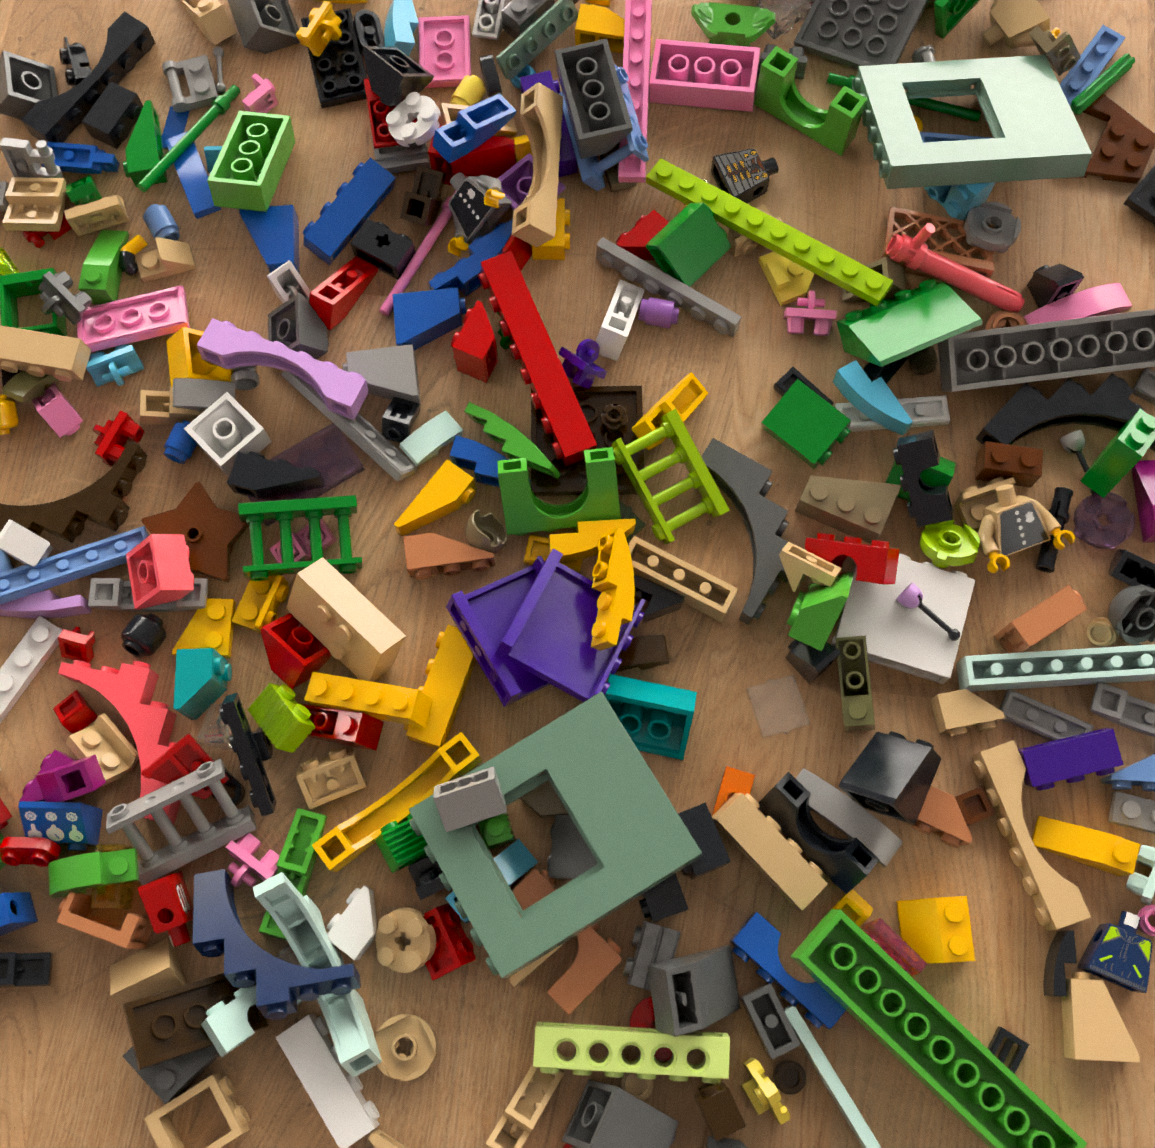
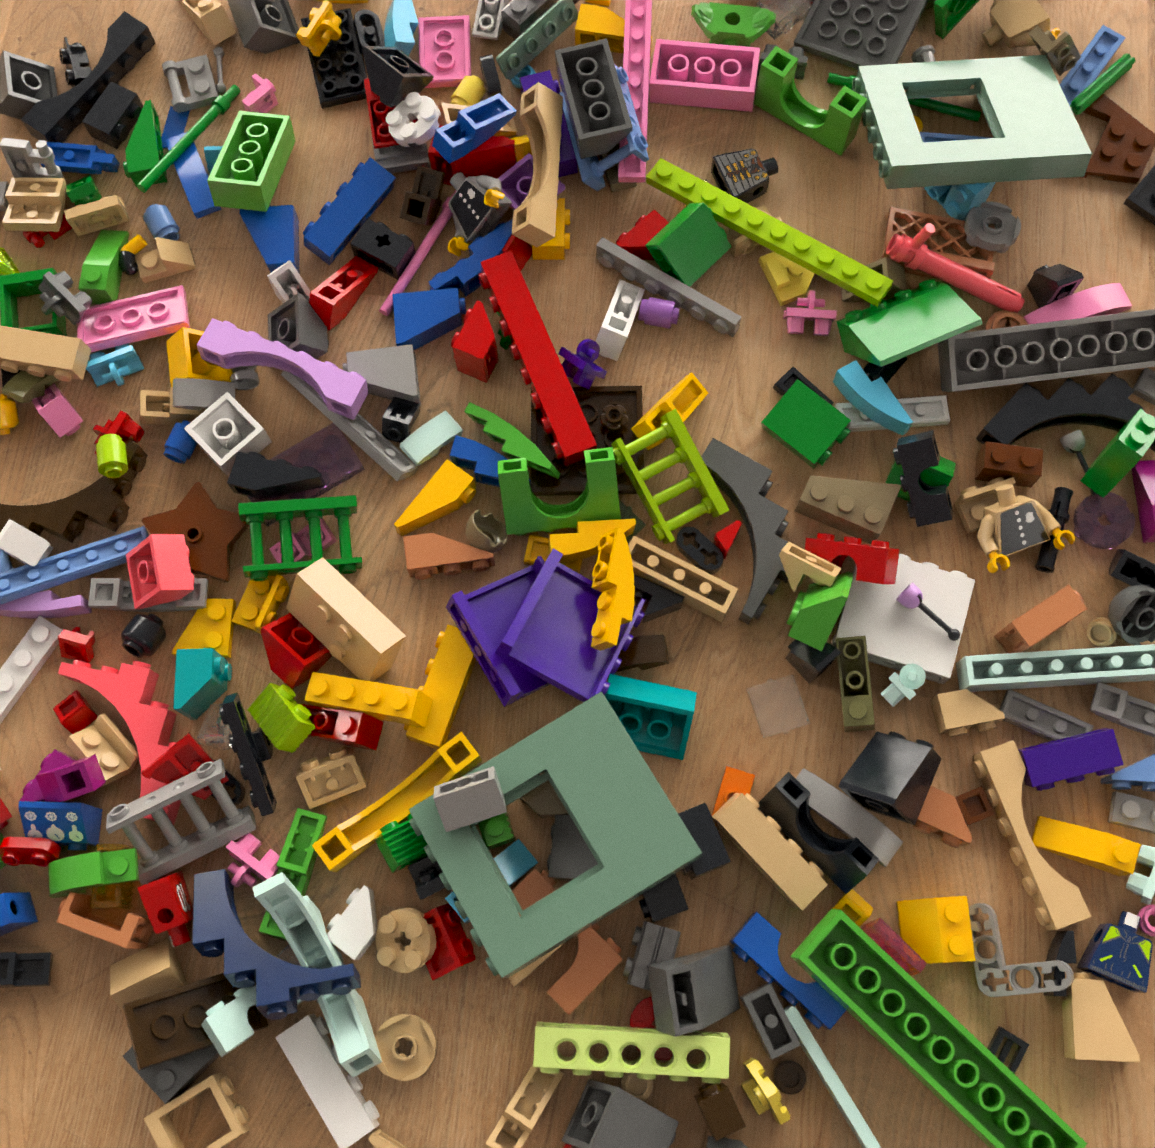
clear smoke brick [908,345,938,375] -> none
lime plate [919,520,980,568] -> none
none -> lime brick [96,434,128,479]
none -> black beam [676,527,723,574]
none -> red slope [713,520,742,559]
none -> light aqua hips [880,663,926,707]
none -> light grey beam [969,903,1074,997]

